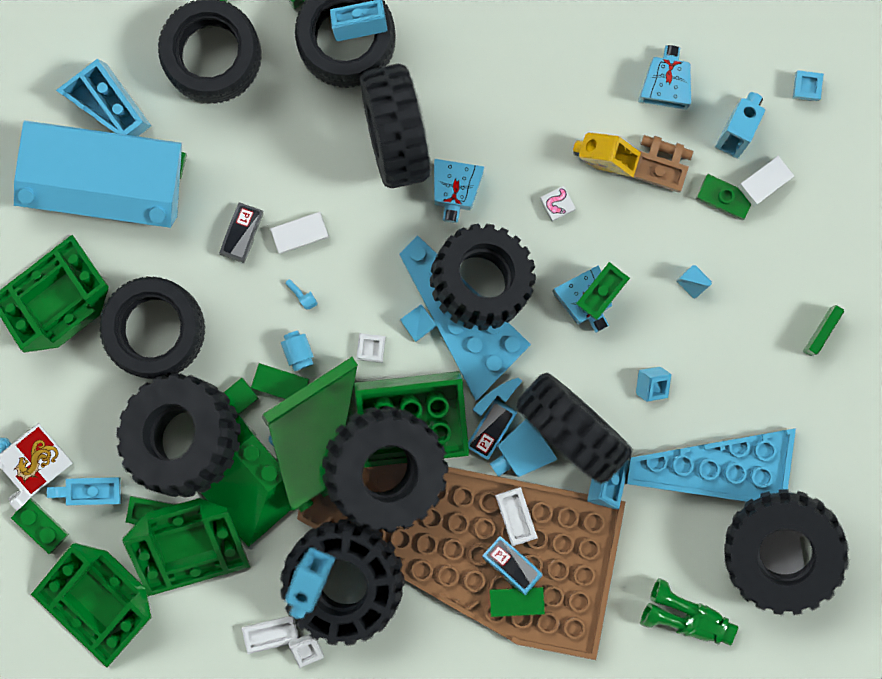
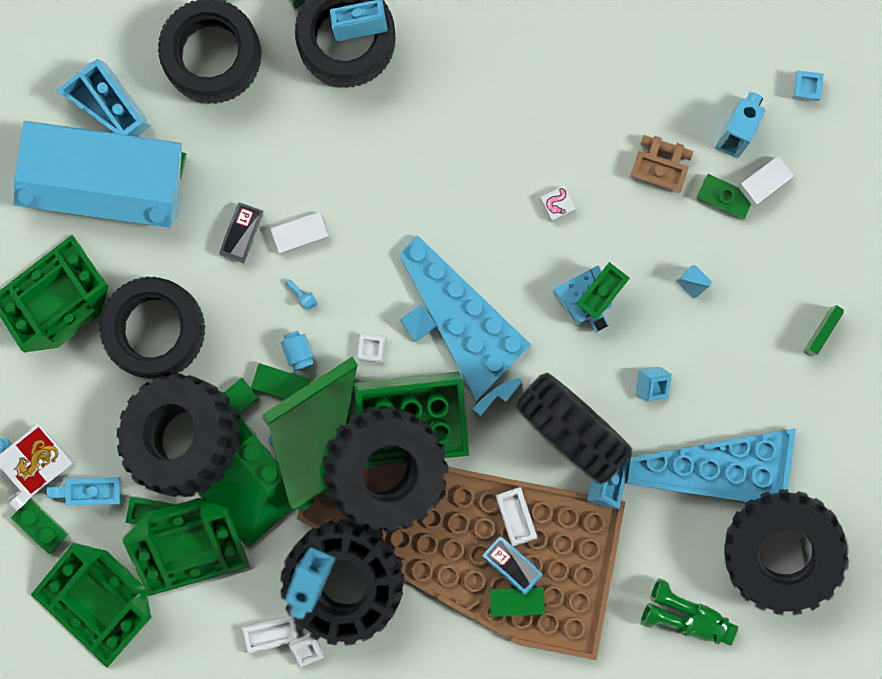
black tyre [360,63,431,189] -> none
black tyre [430,223,536,330] -> none
medium azure torso [434,159,484,223] -> none
slope [468,398,517,460] -> none
medium azure torso [490,419,557,477] -> none
yellow torso [573,132,641,177] -> none
medium azure torso [638,45,691,110] -> none

